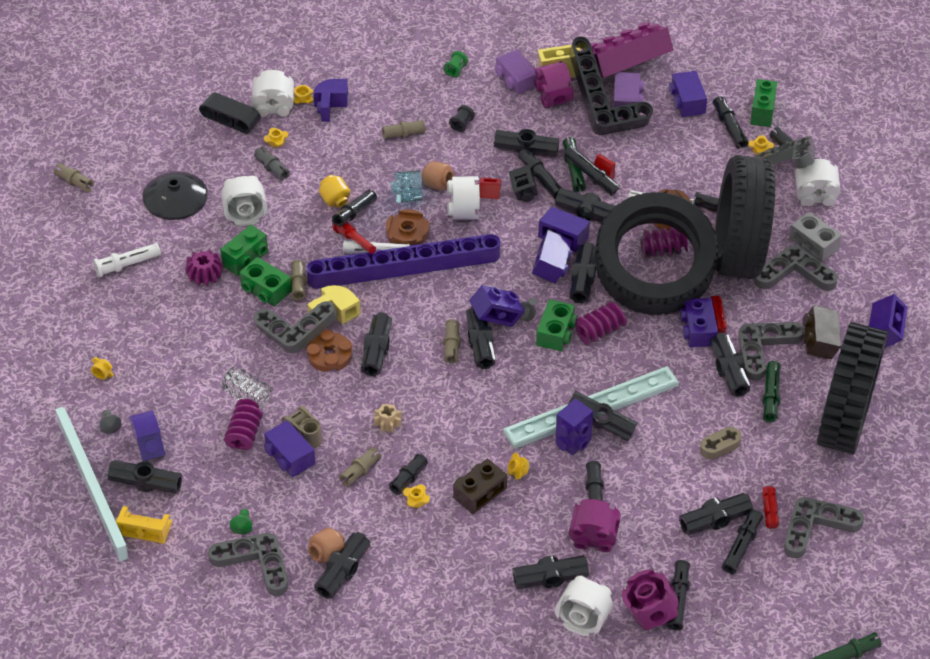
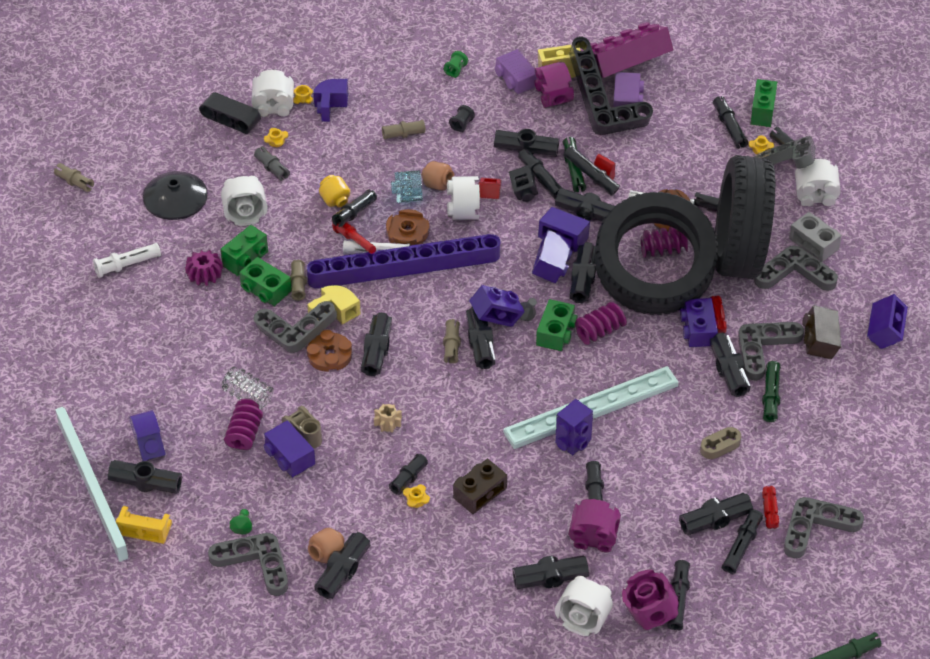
yellow plate [91,357,114,380] -> none
dark grey rock [99,409,122,434] -> none
dark tan pin [339,447,381,487] -> none
yellow plate [507,453,529,480] -> none
black piece [568,390,638,441] -> none
dark purple brick [669,71,707,117] -> none
black tyre [817,322,888,455] -> none

